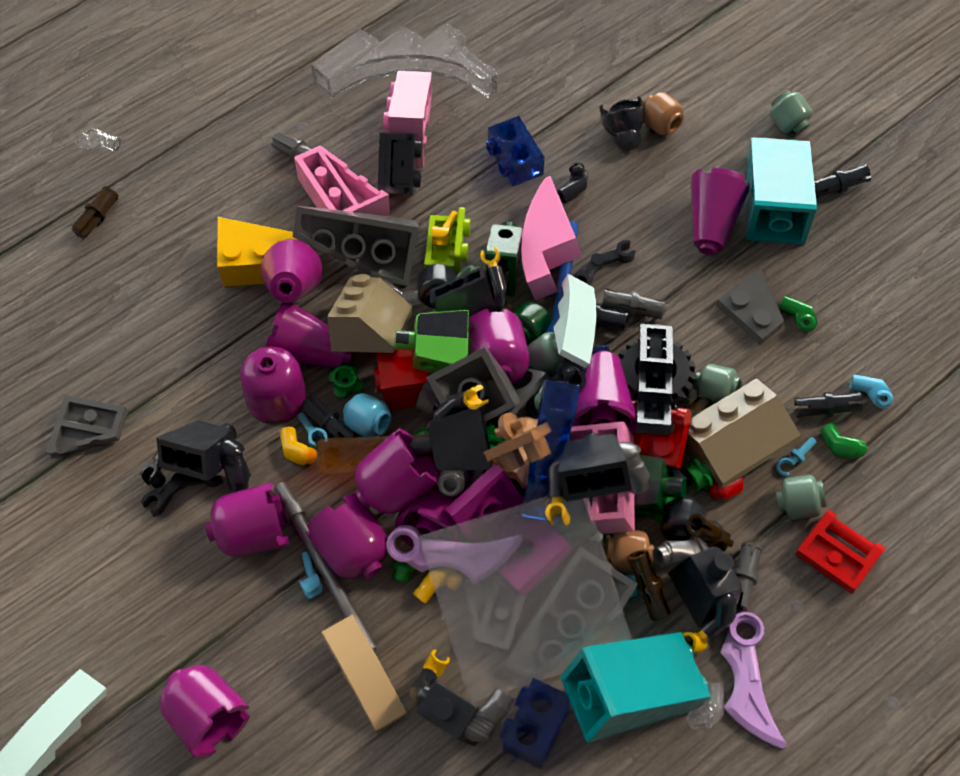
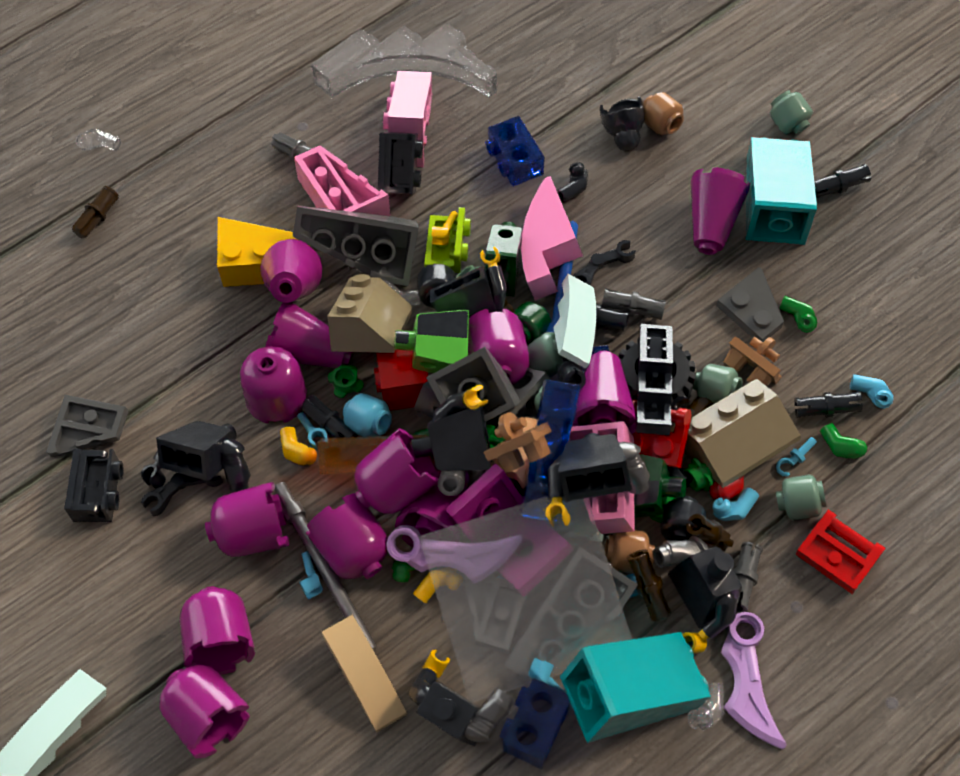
none -> black hinge [64,449,124,522]
none -> magenta cylinder [180,586,255,675]
none -> medium azure hand [528,658,566,699]
none -> medium azure arm [712,487,759,521]
none -> medium nougat hips [723,336,782,386]

